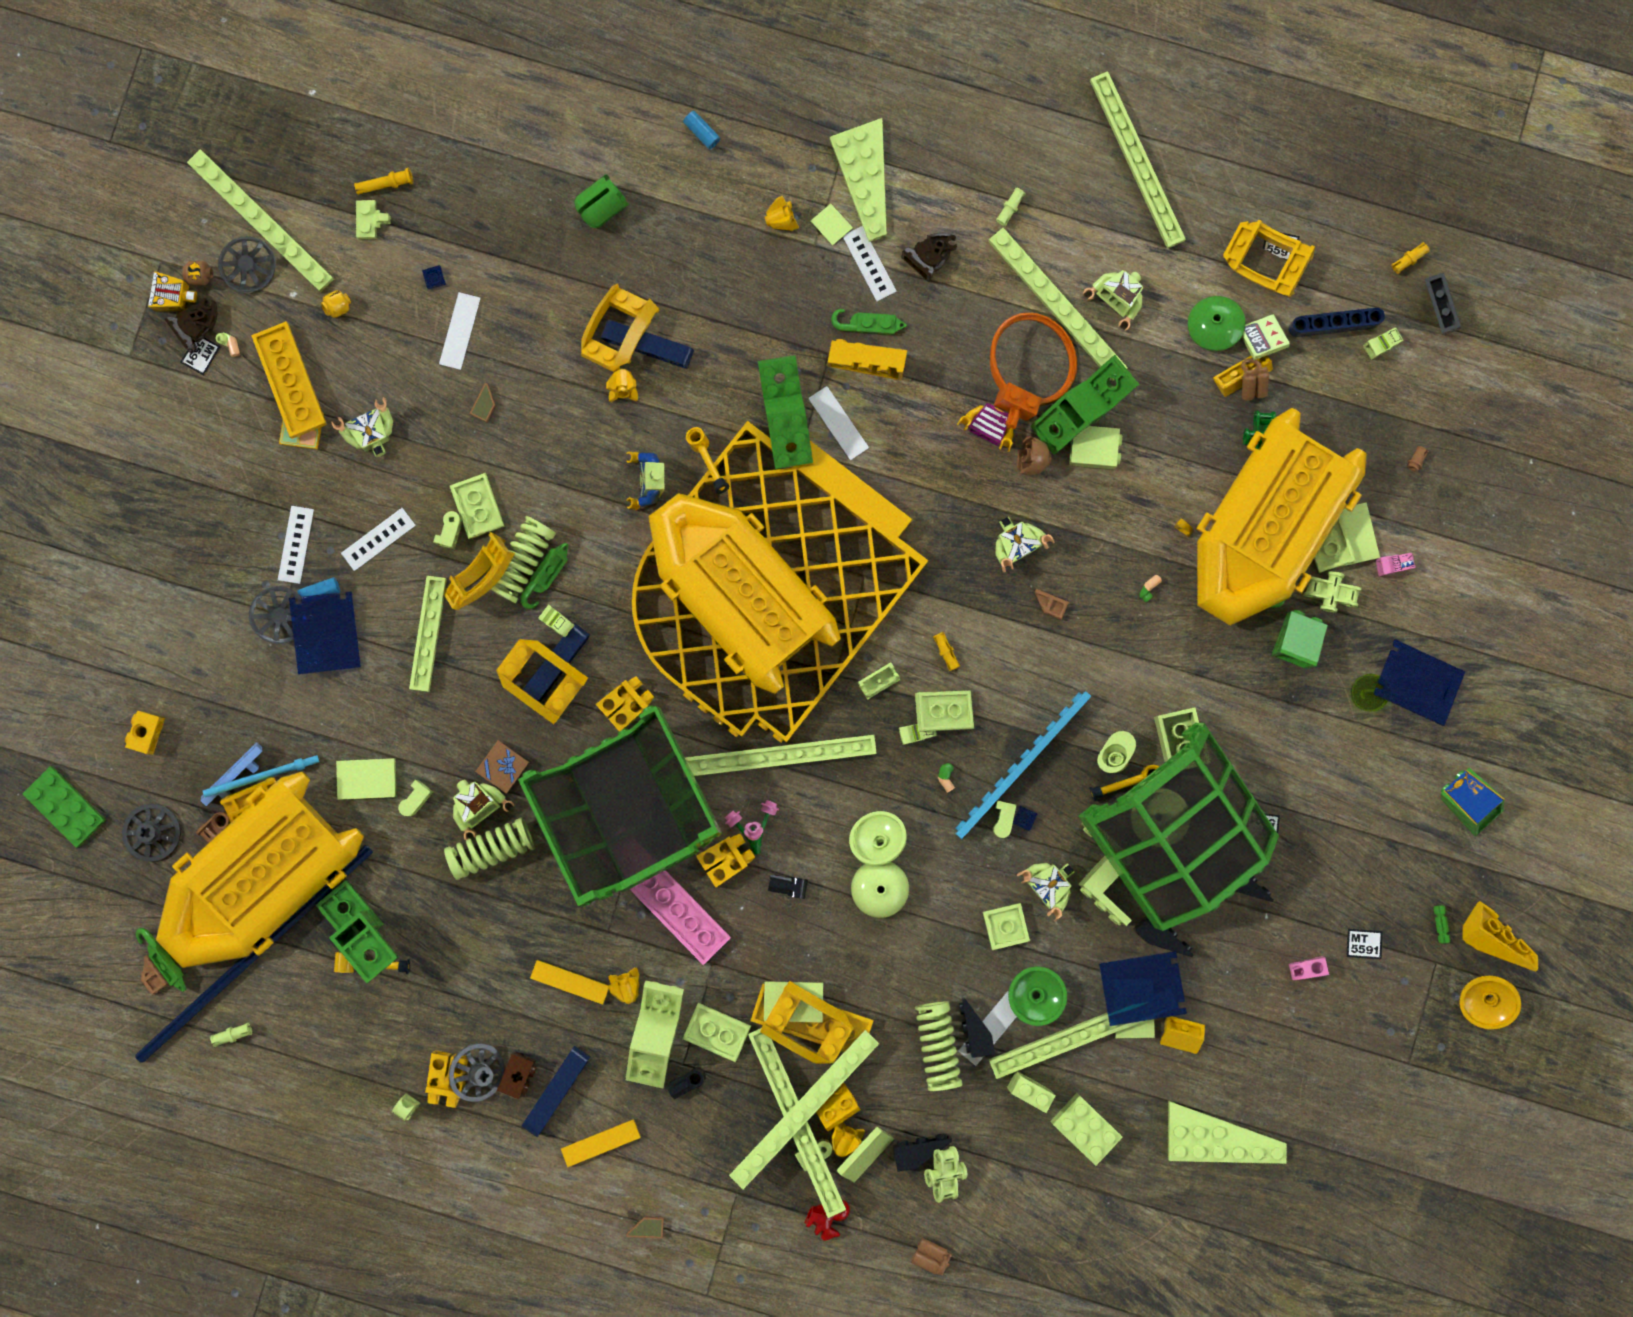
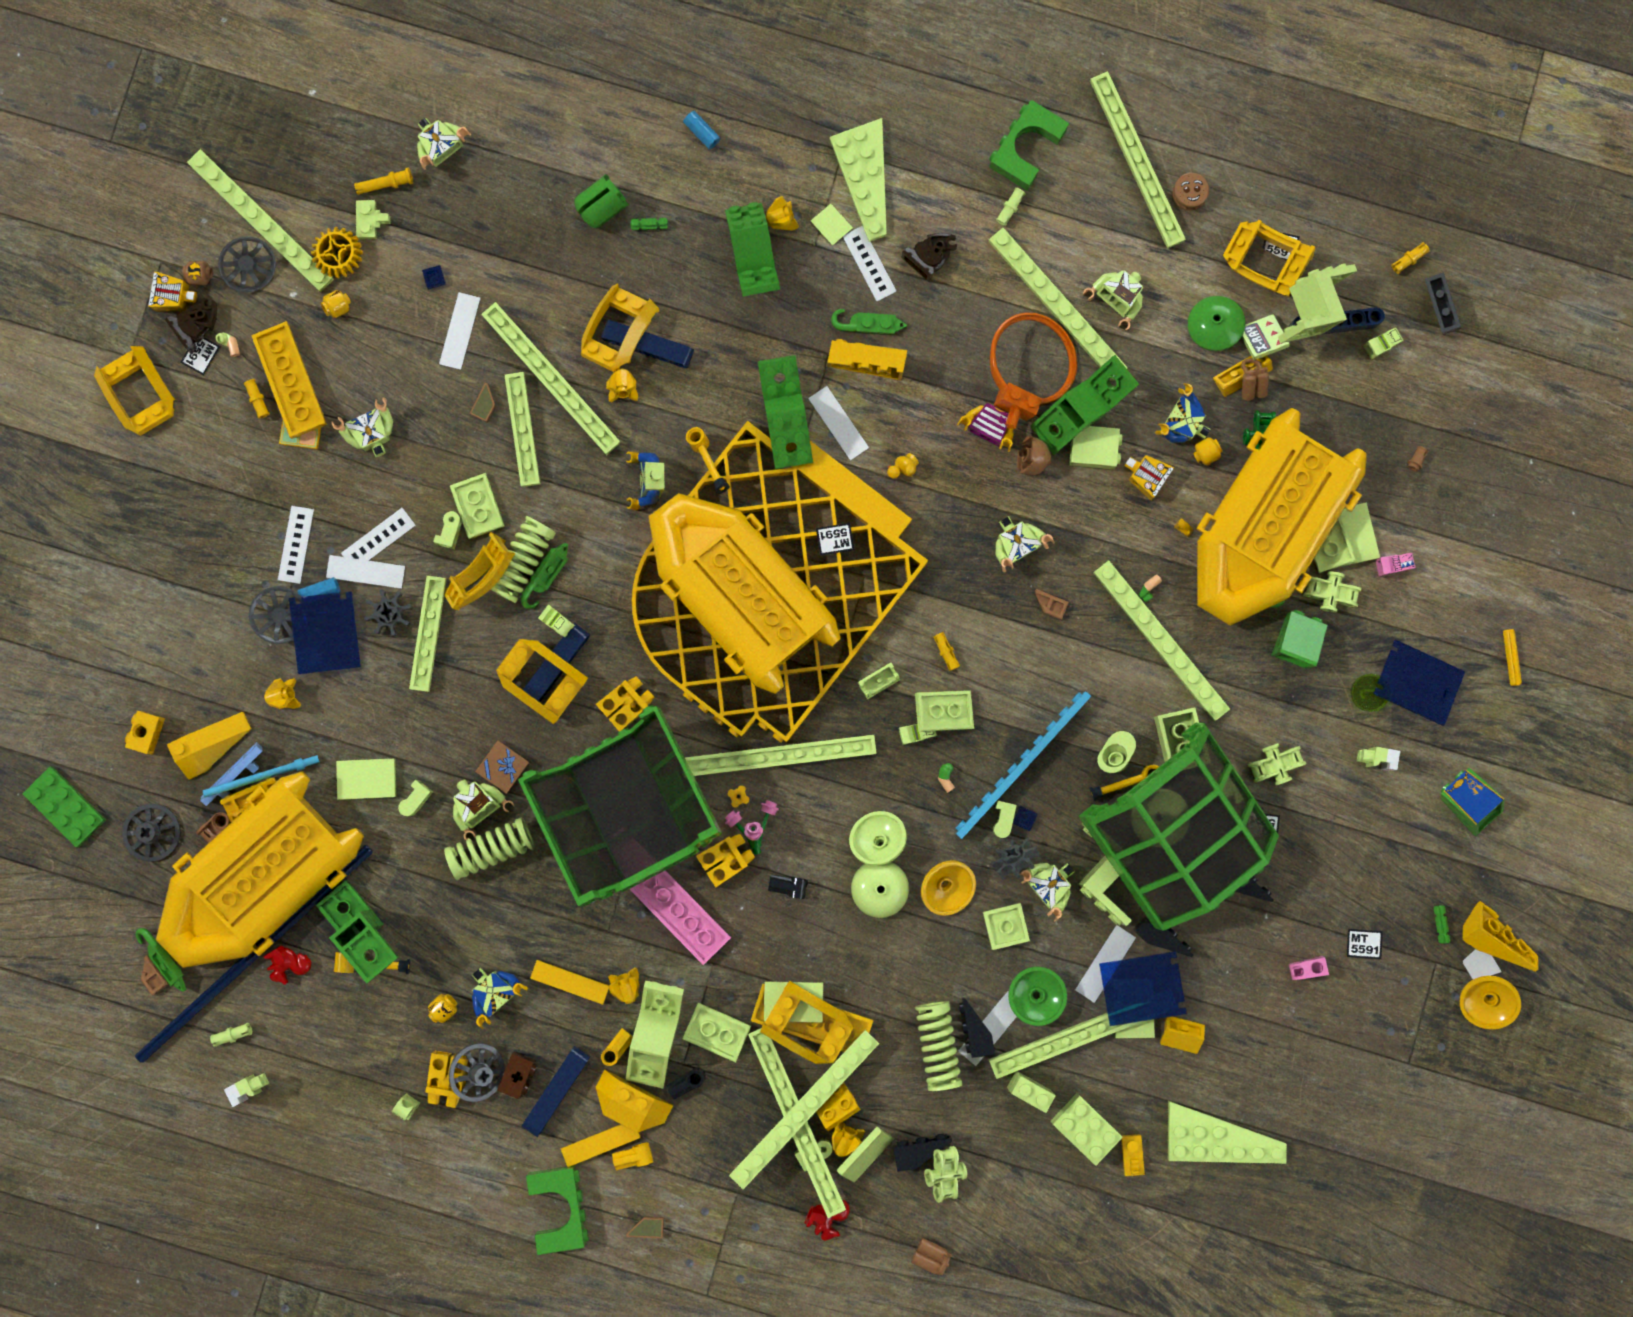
none -> yellow wedge [94,346,175,436]
none -> yellow wedge [167,712,251,780]
none -> yellowish green hips [224,1073,269,1107]
none -> yellow pin [243,379,270,419]
none -> red animal [263,945,312,985]
none -> yellow brick [264,678,301,709]
none -> yellow gear [311,227,363,278]
none -> white sticker [326,555,405,589]
none -> dark grey gear [364,589,413,636]
none -> torso [417,118,471,170]
none -> yellow head [428,994,457,1023]
none -> torso [472,968,528,1029]
none -> yellowish green plate [481,302,621,455]
none -> yellowish green plate [505,372,541,487]
none -> bright green arch [526,1165,589,1255]
none -> yellow wedge [596,1069,673,1133]
none -> yellow piece [601,1028,633,1066]
none -> yellow piece [612,1142,654,1170]
none -> bright green axle [631,218,668,230]
none -> bright green bracket [725,202,780,297]
none -> yellow plate [728,786,750,808]
none -> sticker [816,523,854,555]
none -> yellow animal [887,453,919,479]
none -> yellow dish [921,860,976,916]
none -> bright green arch [989,100,1069,191]
none -> dark grey gear [991,838,1040,880]
none -> white sticker [1075,925,1136,1003]
none -> yellowish green plate [1093,560,1230,721]
none -> yellow plate [1121,1134,1145,1176]
none -> torso [1124,455,1174,500]
none -> torso [1155,383,1210,443]
none -> medium nougat head [1172,173,1209,211]
none -> yellow head [1193,437,1223,466]
none -> yellowish green axle [1248,743,1307,785]
none -> yellowish green bracket [1278,263,1357,344]
none -> yellowish green hips [1357,747,1400,771]
none -> white sticker [1463,949,1501,979]
none -> yellow axle [1503,629,1522,686]

